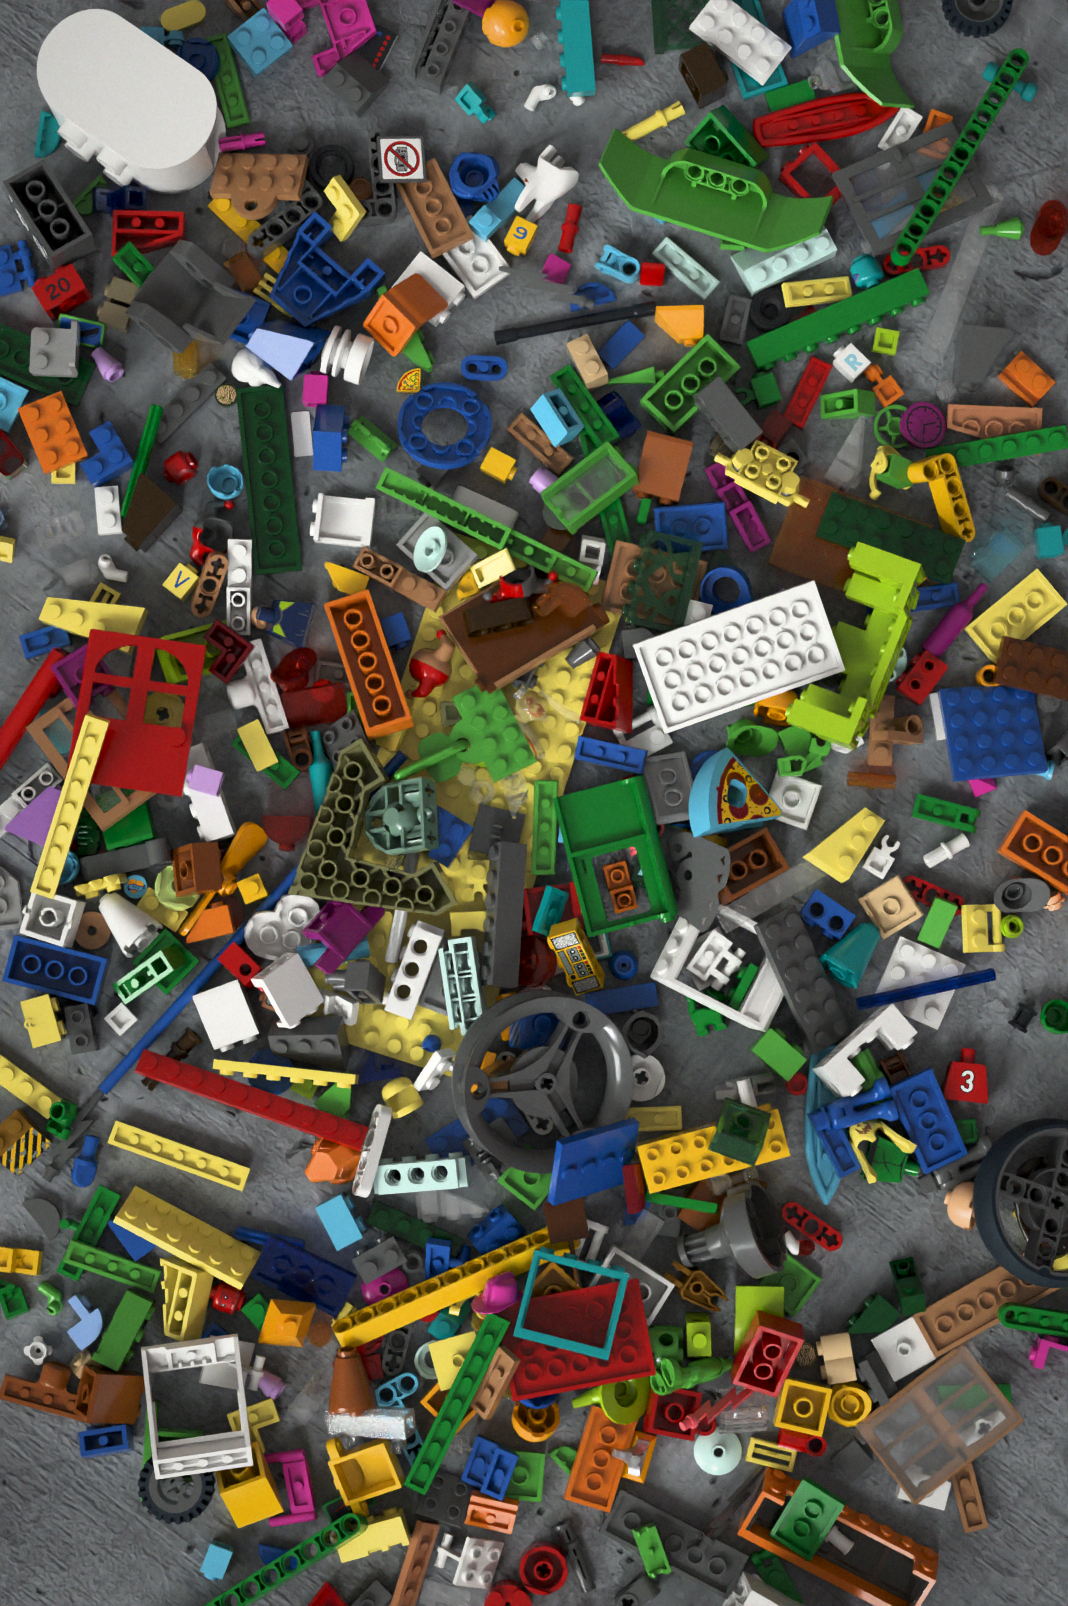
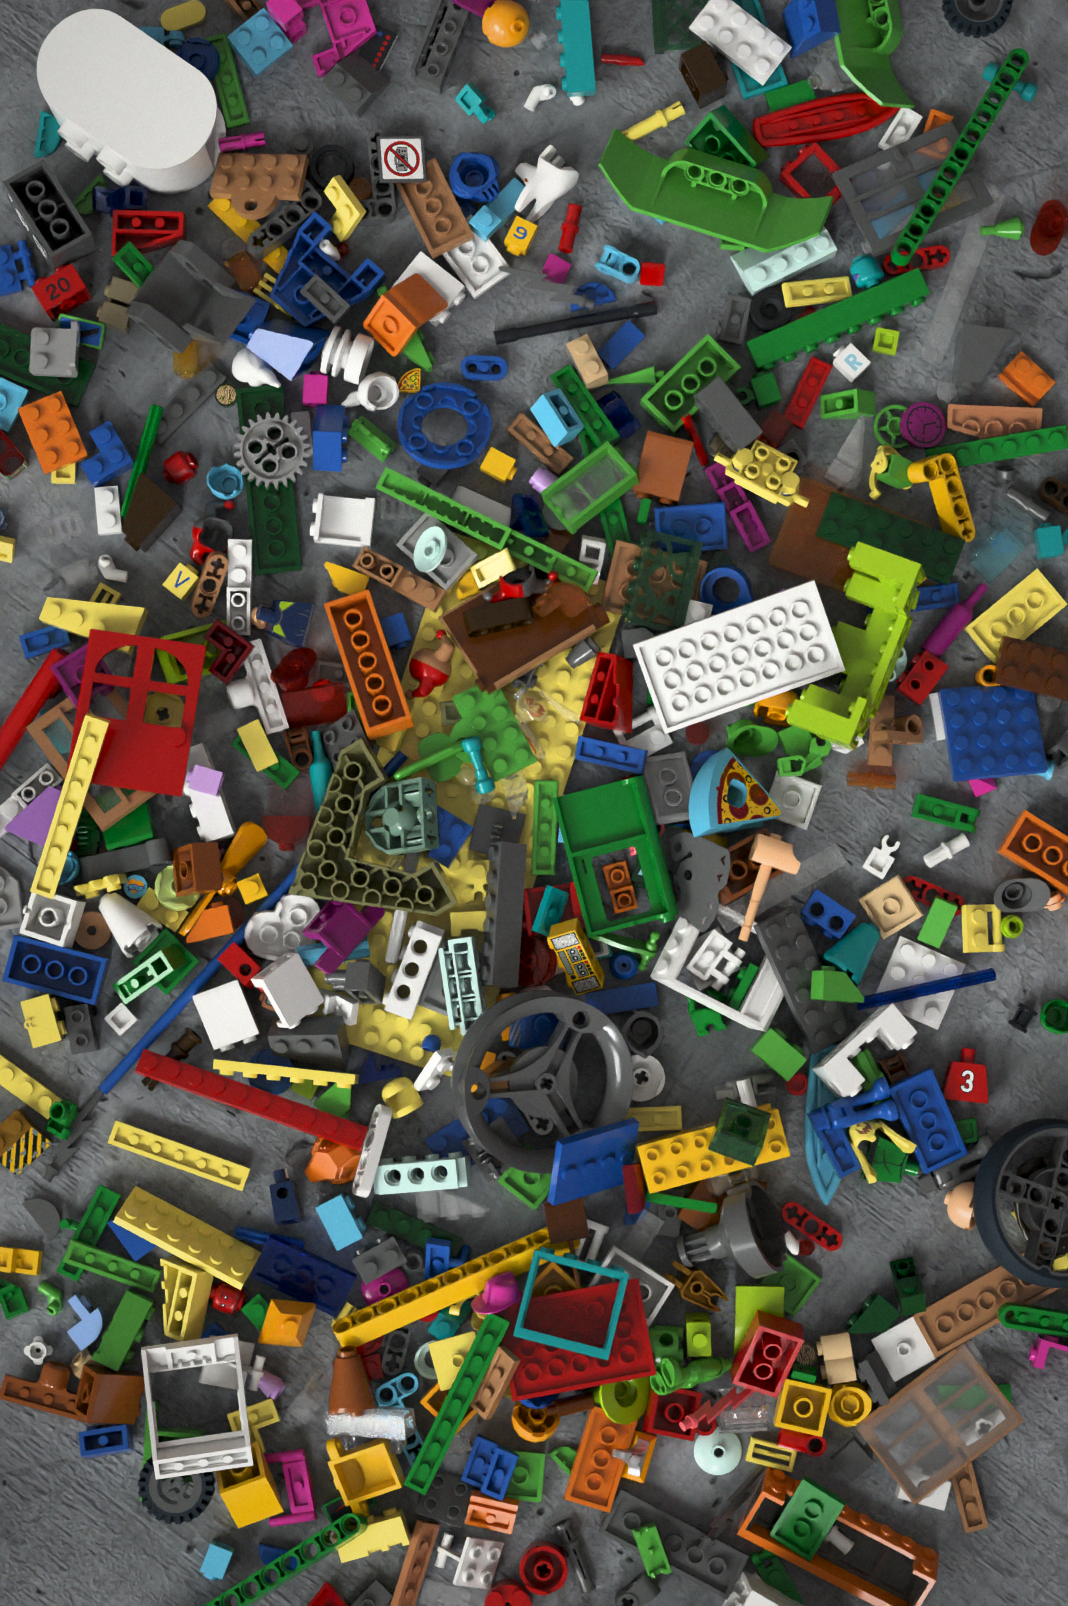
blue arm [71,1134,101,1187] -> none
lavender cone [91,347,124,382] -> none
clear orange plate [307,1322,332,1347] -> none
blue bracket [467,1204,526,1255] -> none
light aqua tile [651,237,720,300] -> none
light orange slope [654,305,704,347] -> none
light yellow wedge [803,807,885,883] -> none
orange plate [864,363,904,408] -> none
none -> light grey gear [234,412,311,490]
none -> dark blue torso [269,1169,304,1226]
none -> dark grey plate [300,274,351,325]
none -> white arm [319,239,350,261]
none -> white hair [341,371,399,412]
none -> teal piece [462,735,495,794]
none -> slope [509,494,550,537]
none -> reddish brown cylinder [545,1391,595,1418]
none -> bright green piece [585,929,660,971]
none -> red piece [681,413,709,467]
none -> clear red plate [685,722,709,745]
none -> light nougat piece [738,833,801,942]
none -> green tile [791,1362,816,1384]
none -> bright green slope [811,966,864,1003]

